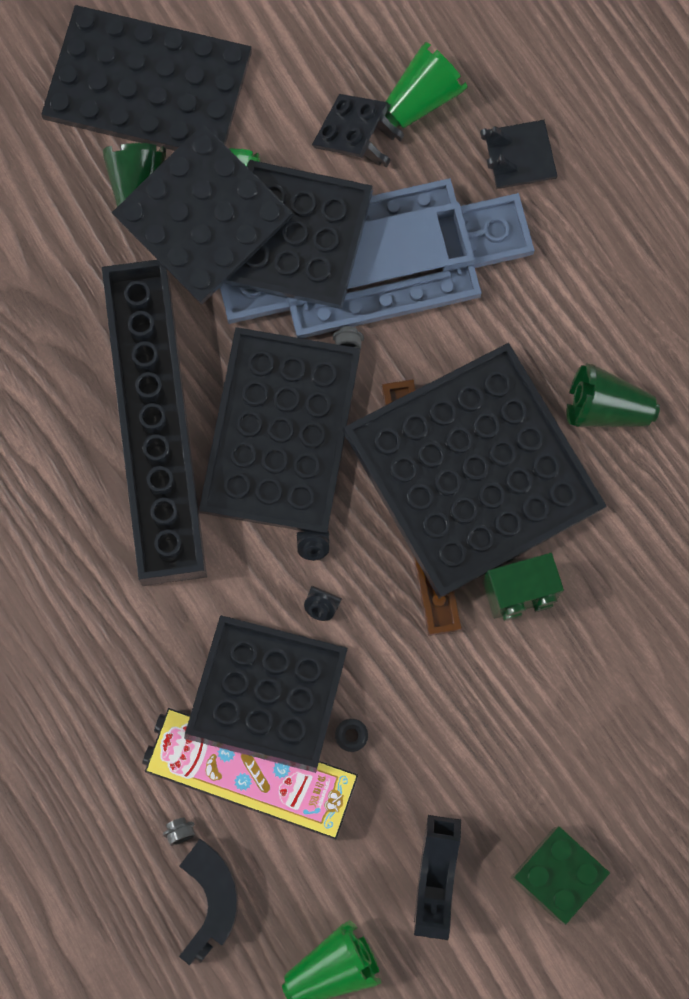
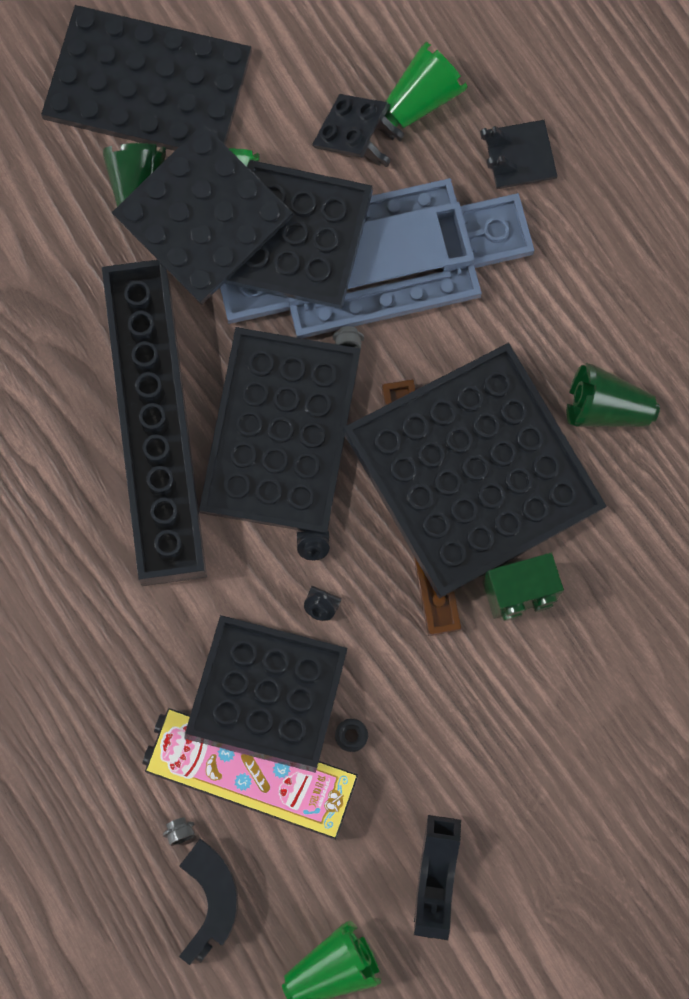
dark green brick [510,826,610,925] -> none

